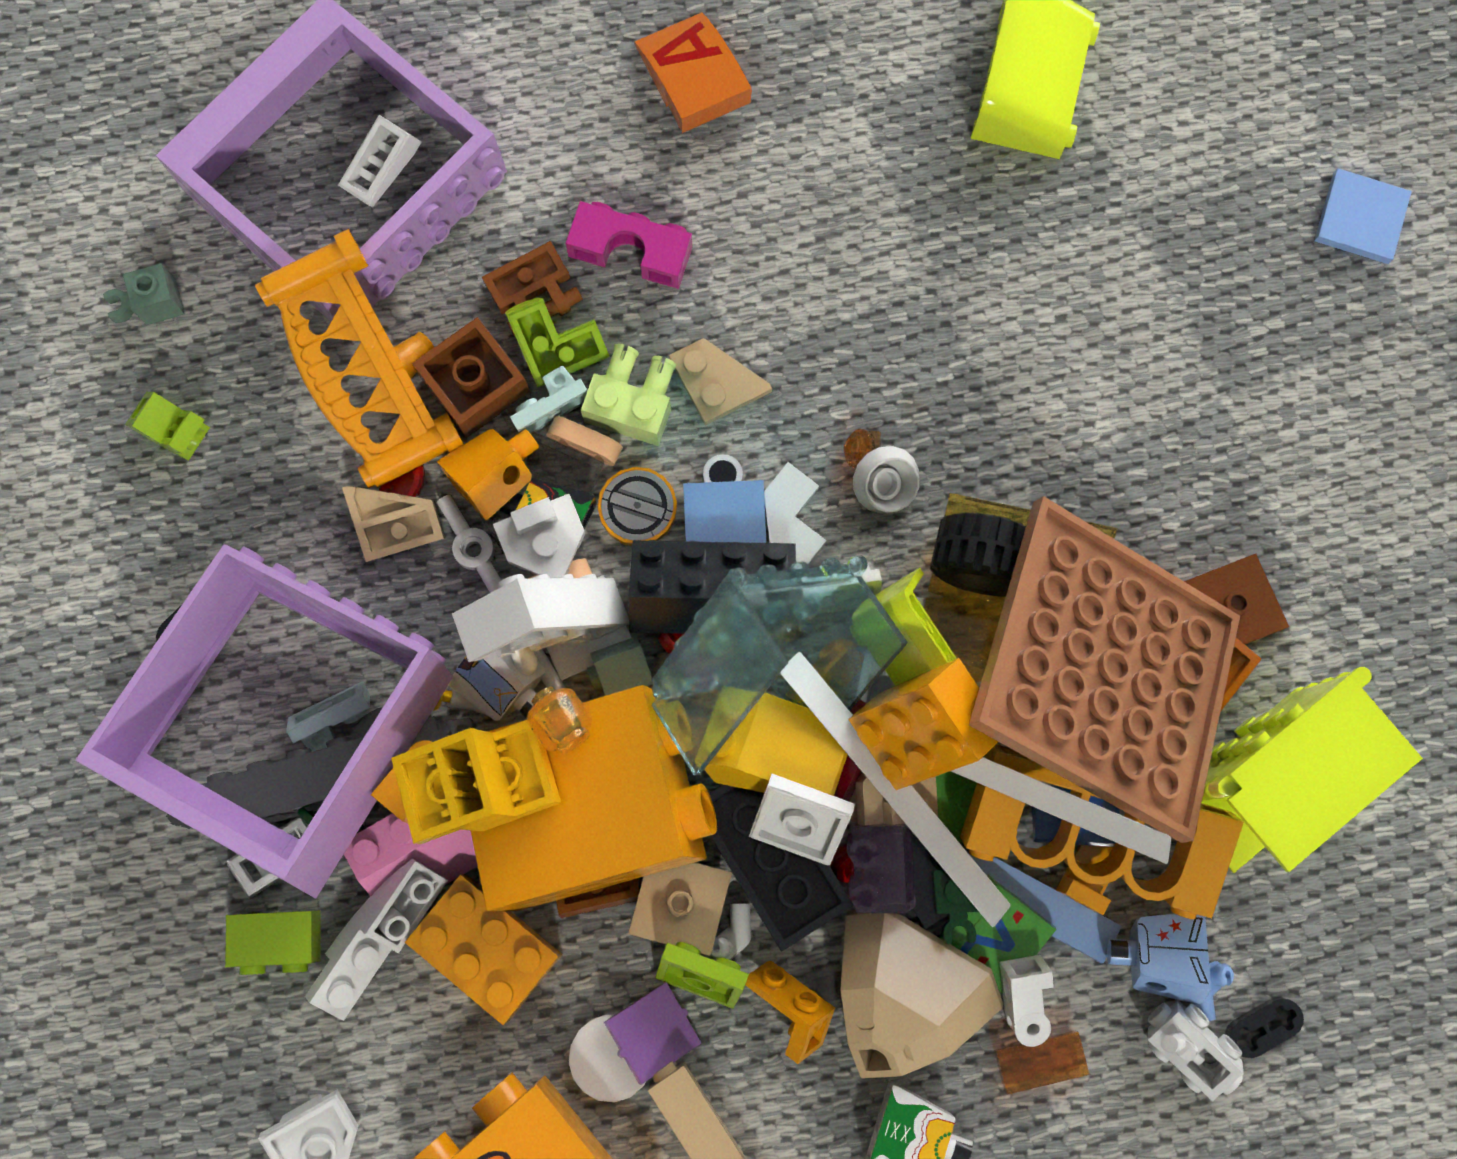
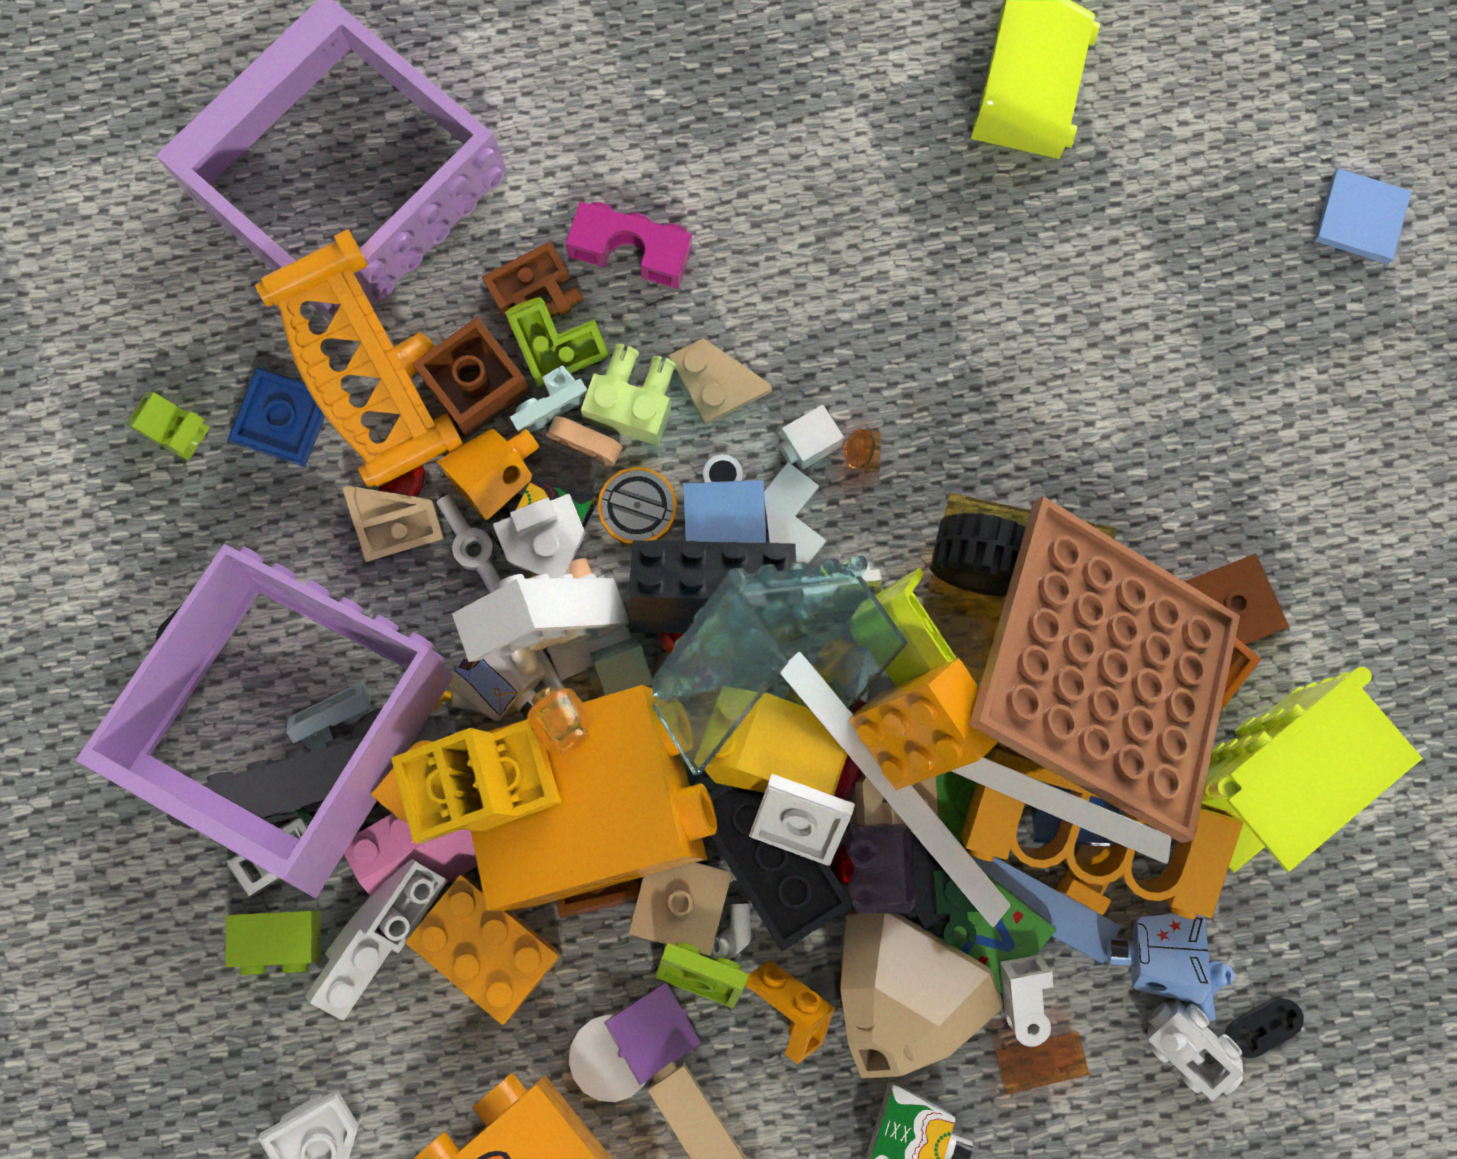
sand green brick [103,263,185,325] -> none
white slope [338,115,422,207] -> none
orange slope [634,12,752,133] -> none
white hat [853,446,919,513] -> none
none -> blue plate [227,367,325,467]
none -> white brick [779,405,844,471]

